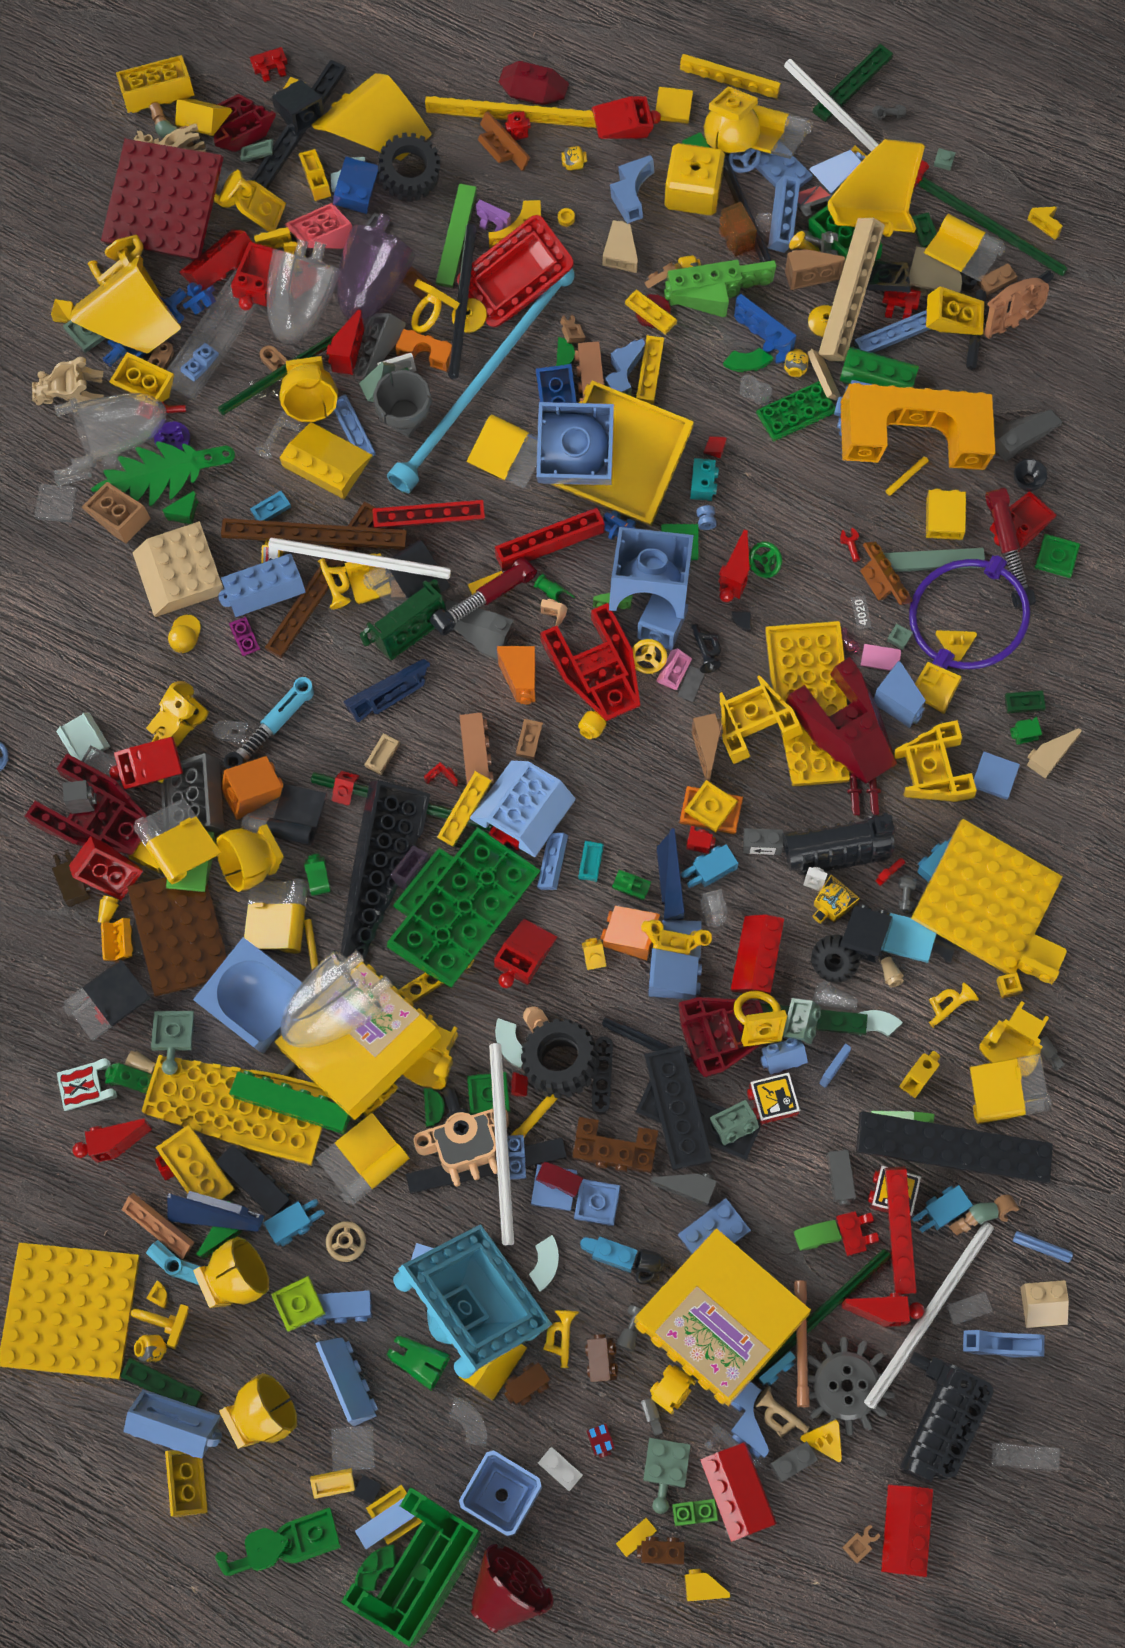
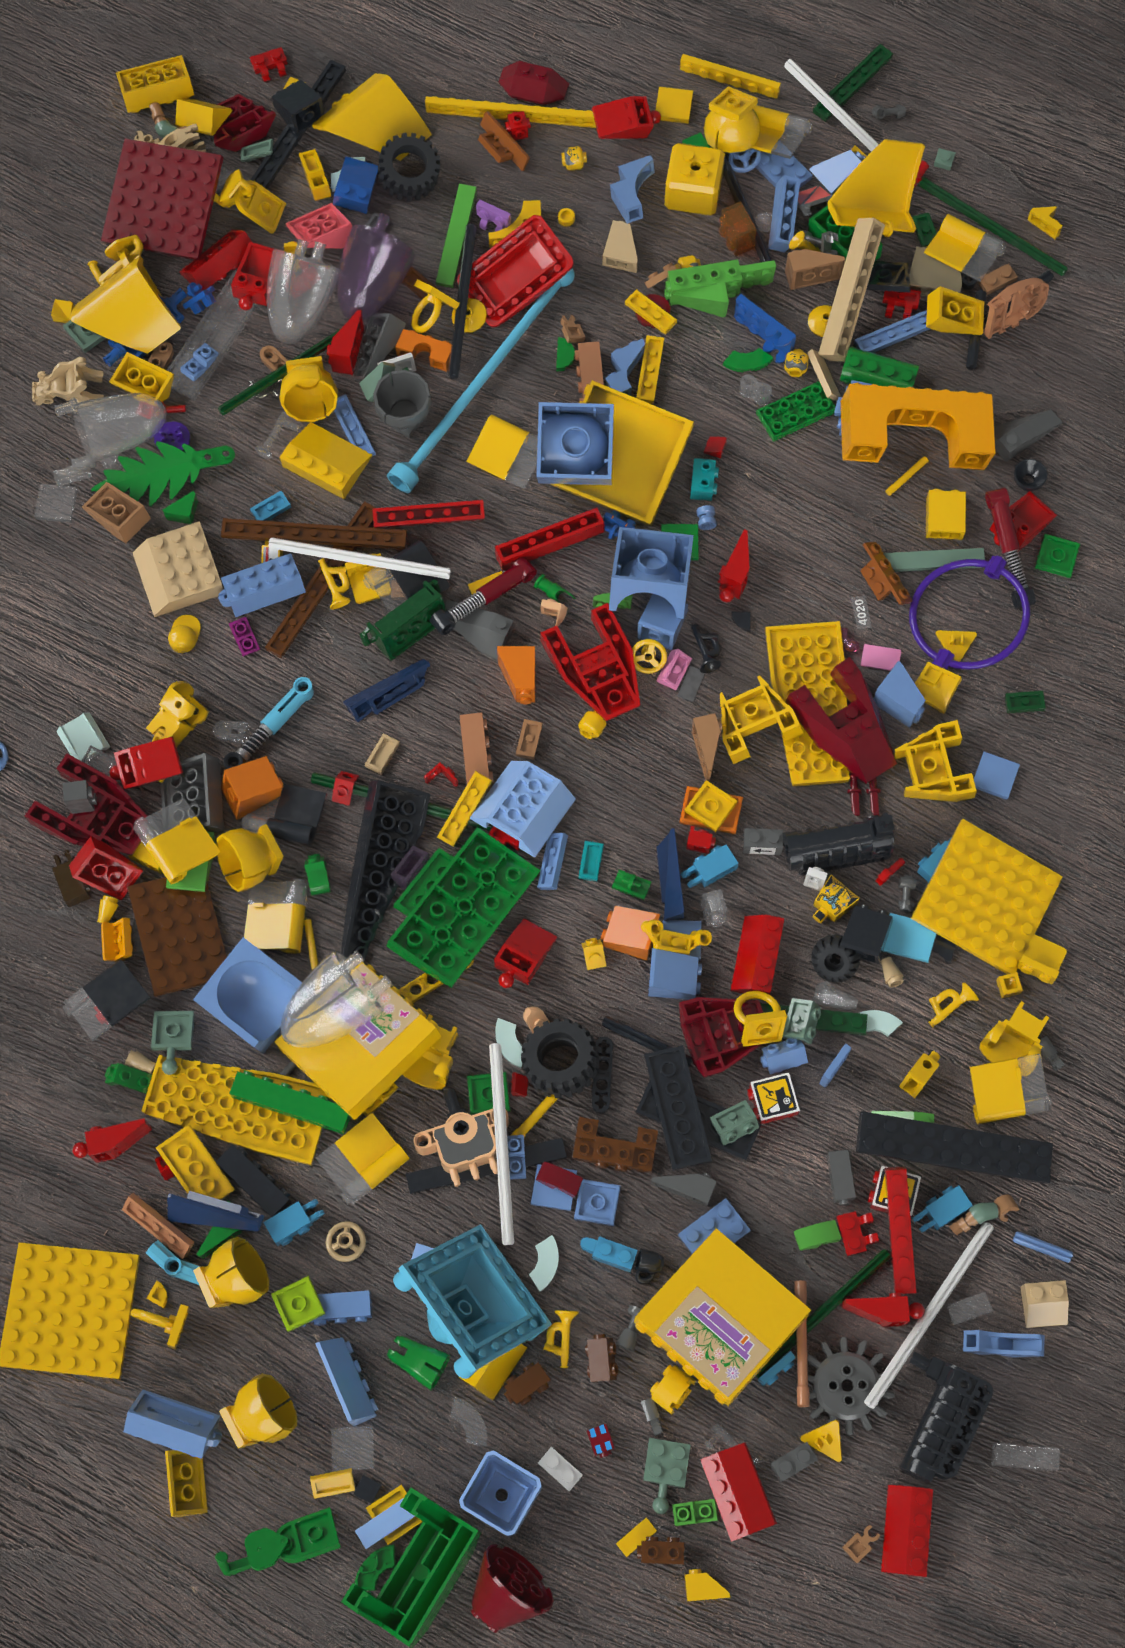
flag [57,1058,117,1111] -> none
dark green tile [120,1358,204,1407] -> none
yellow head [134,1335,167,1362] -> none
yellow bracket [254,227,292,249] -> none
green tile [424,1088,445,1128] -> none
blue slope [536,364,576,403] -> none
medium blue arch [730,1382,769,1459] -> none
green piece [749,541,782,578] -> none
tan piece [755,1386,809,1438] -> none
red bar [840,528,860,562] -> none
sand green plate [887,624,913,650] -> none
green window [1010,717,1042,745] -> none
tan slope [1027,728,1082,779] -> none

